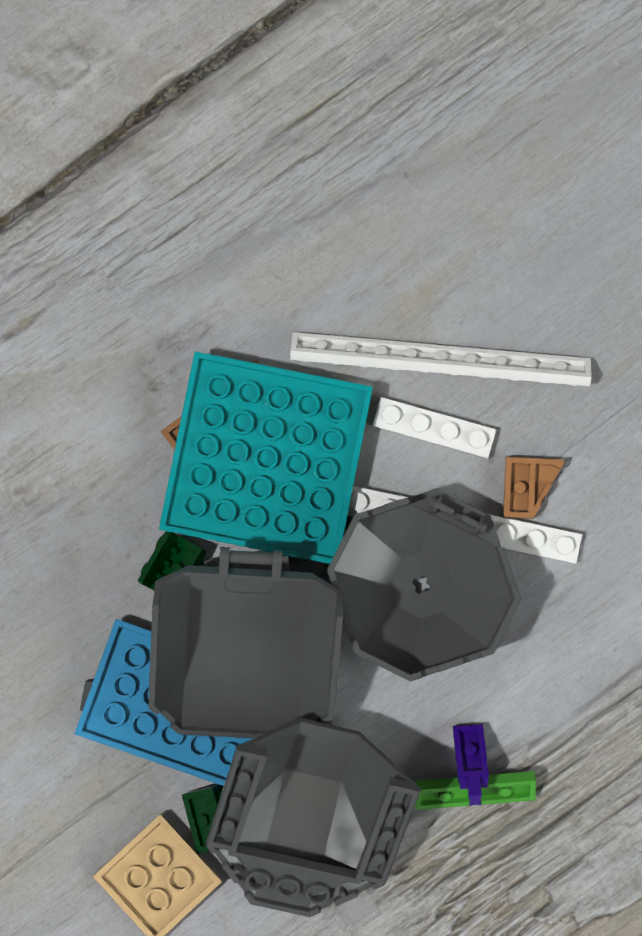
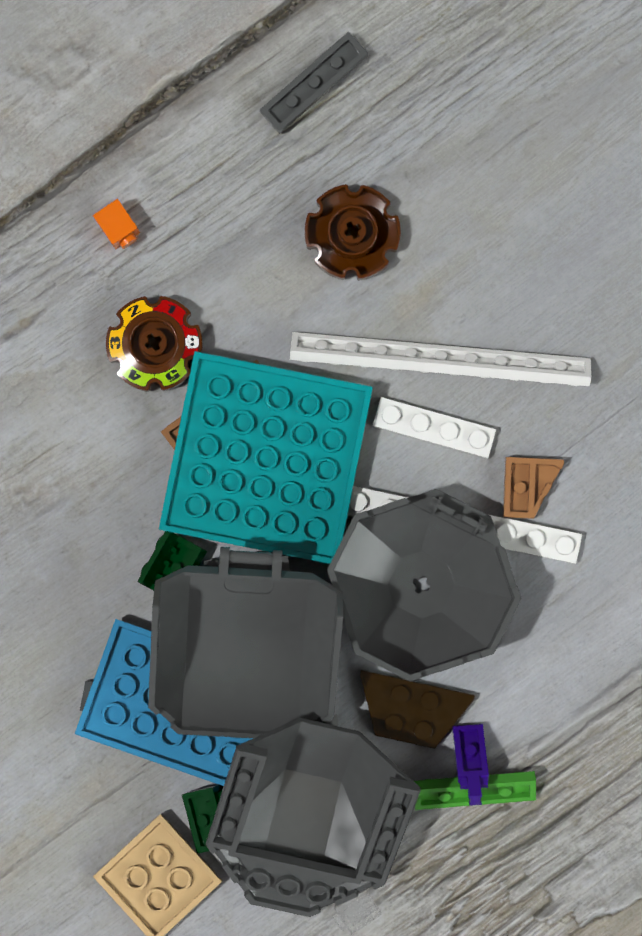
none -> orange brick [93,199,140,250]
none -> piece [106,296,203,392]
none -> dark grey plate [260,31,368,134]
none -> reddish brown piece [305,184,401,281]
none -> dark brown wing [360,670,475,749]

